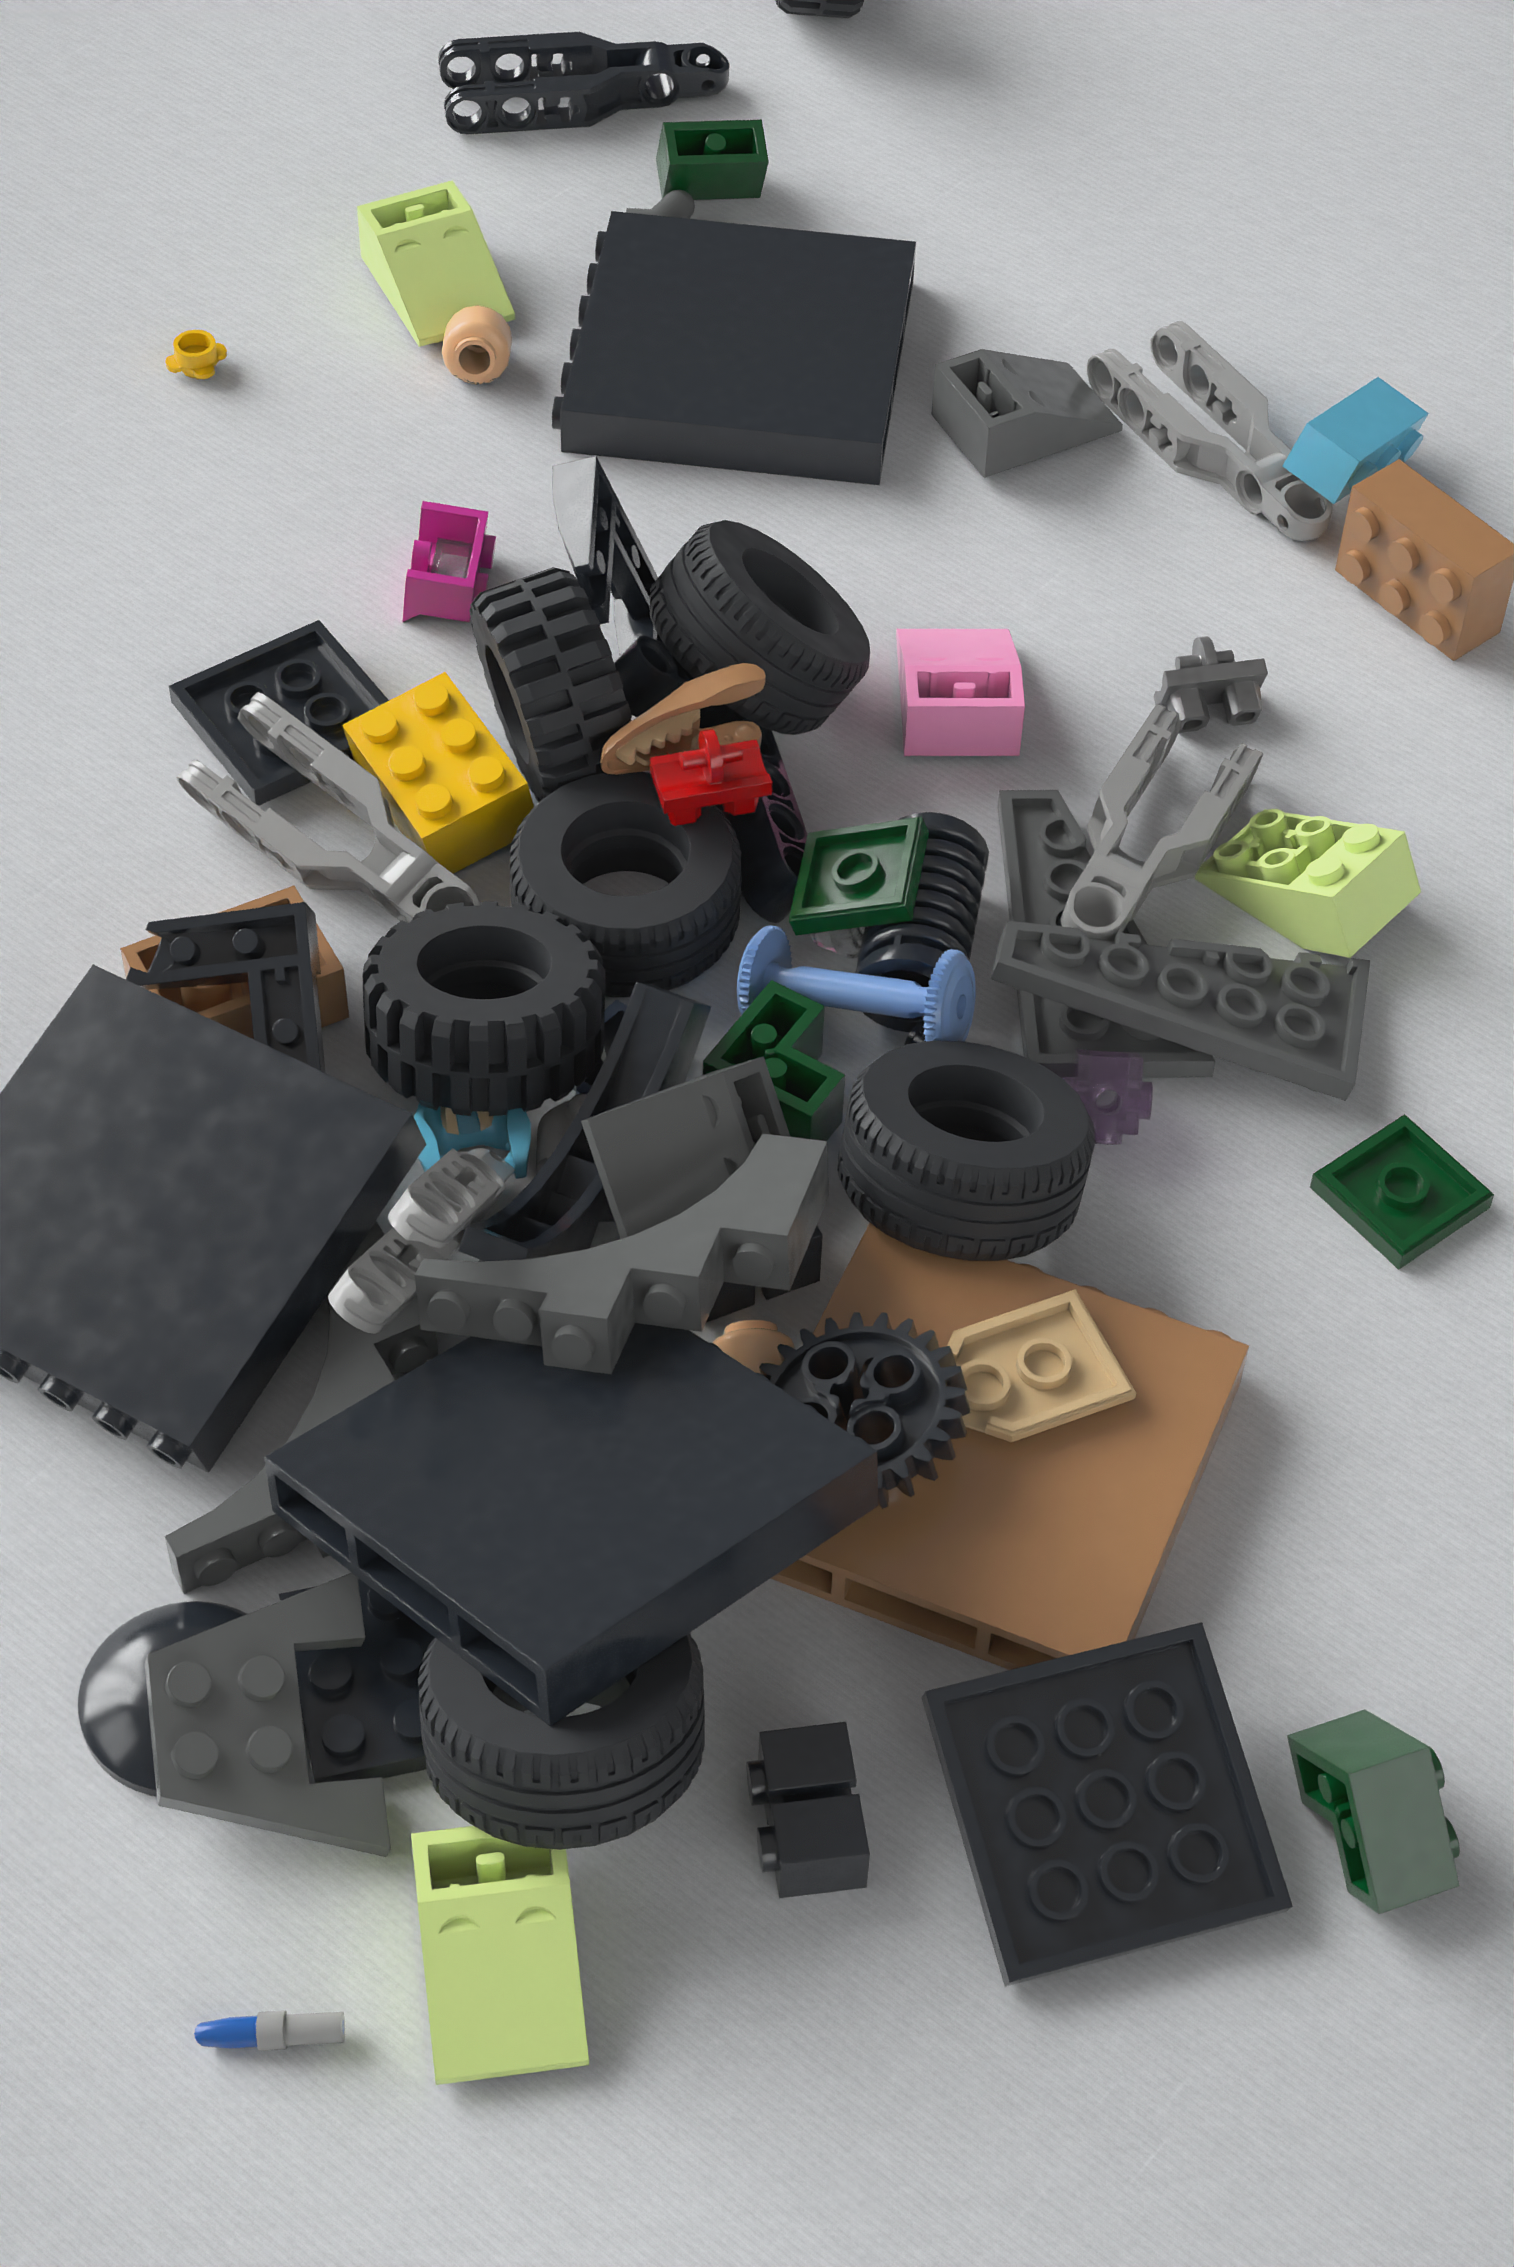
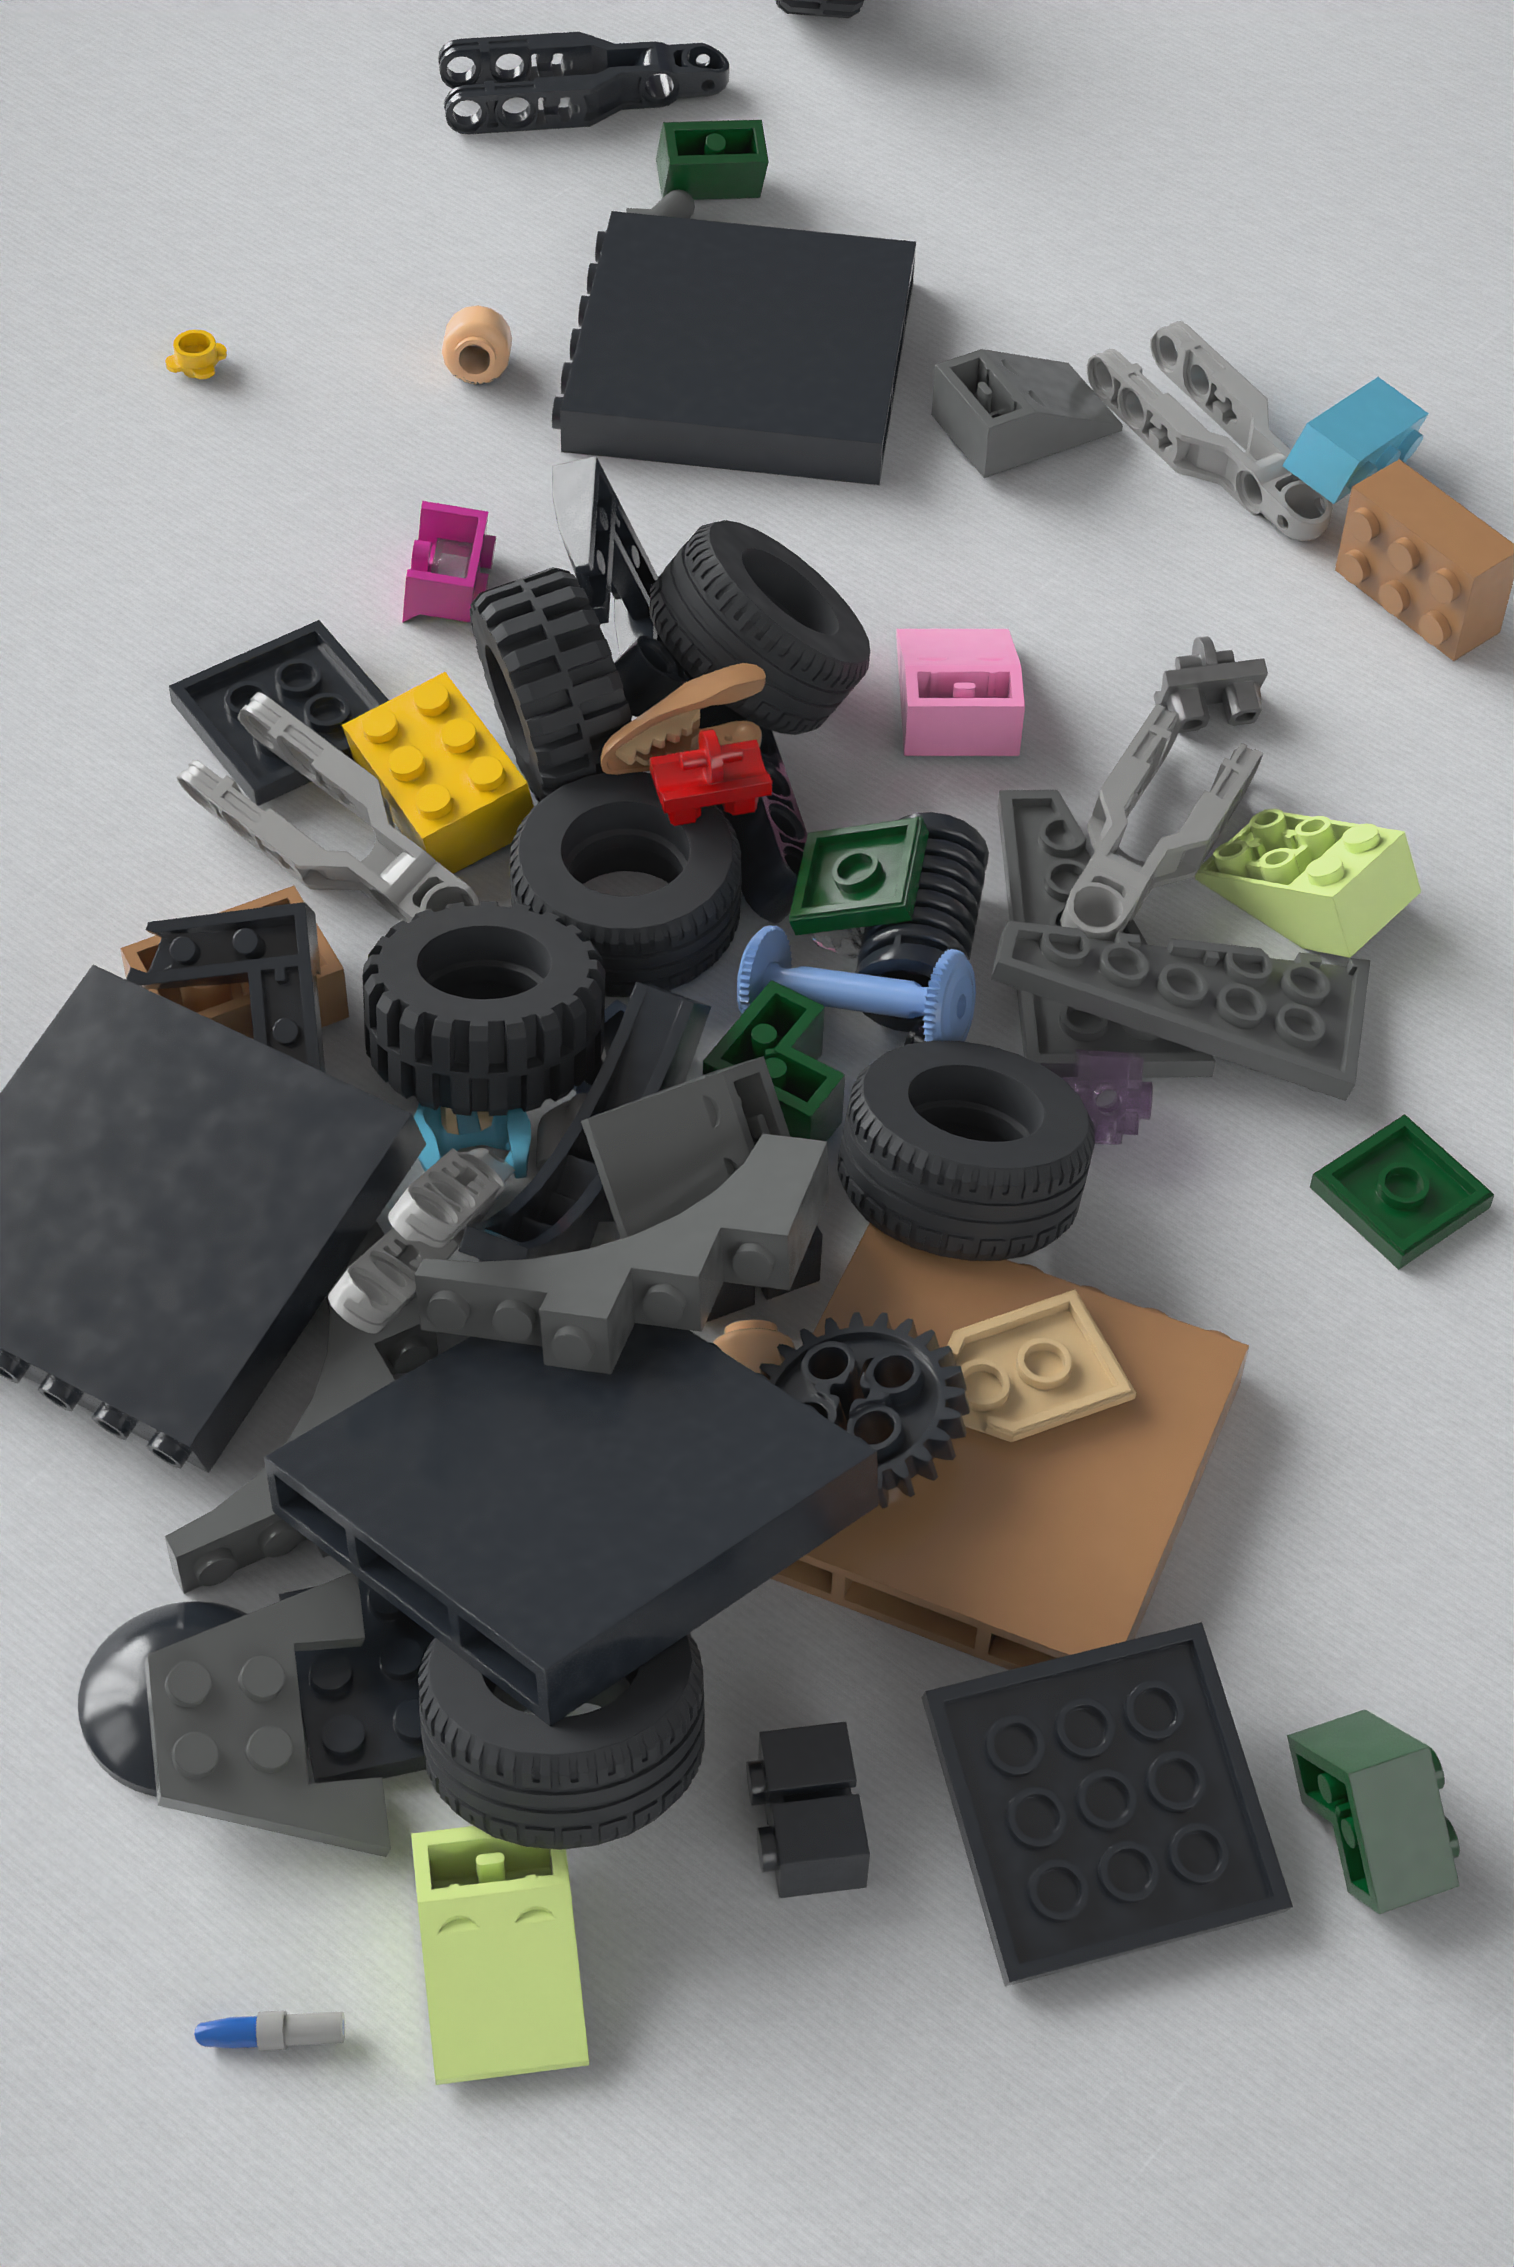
yellowish green slope [357,180,515,347] -> none

